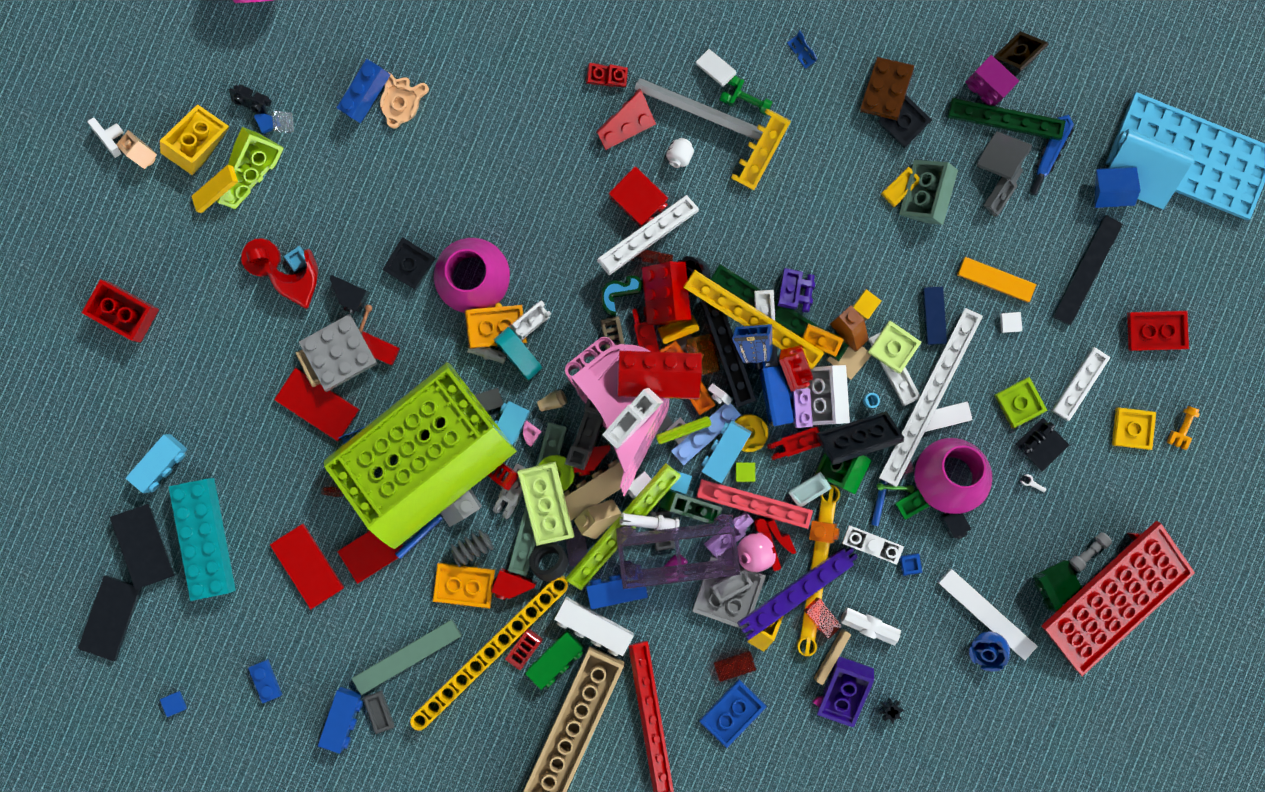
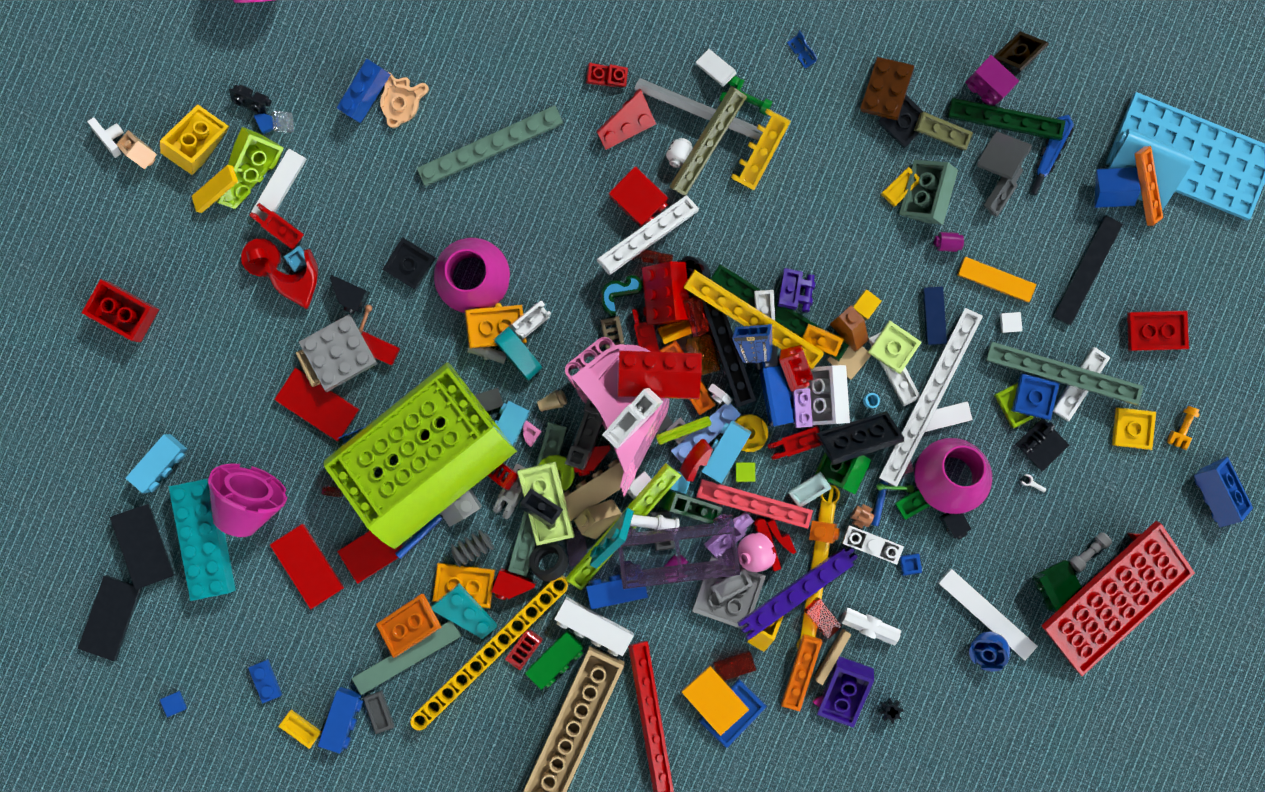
none -> dark pink cone [208,464,287,537]
none -> red hinge [249,203,304,250]
none -> white tile [251,149,307,221]
none -> yellow tile [278,710,322,749]
none -> orange tile [376,594,442,658]
none -> sand green plate [417,105,563,187]
none -> teal wing [431,583,498,639]
none -> black slope [519,488,563,528]
none -> teal wing [590,508,634,569]
none -> olive tile [669,86,747,196]
none -> red slope [679,439,713,482]
none -> light orange tile [681,666,749,736]
none -> clear red plate [683,295,709,337]
none -> orange tile [781,634,822,712]
none -> nougat gear [850,504,874,529]
none -> olive tile [914,112,973,151]
none -> magenta brick [934,232,964,252]
none -> sand green plate [985,342,1144,405]
none -> blue tile [1011,374,1059,420]
none -> orange tile [1135,146,1163,226]
none -> blue slope [1194,456,1253,528]

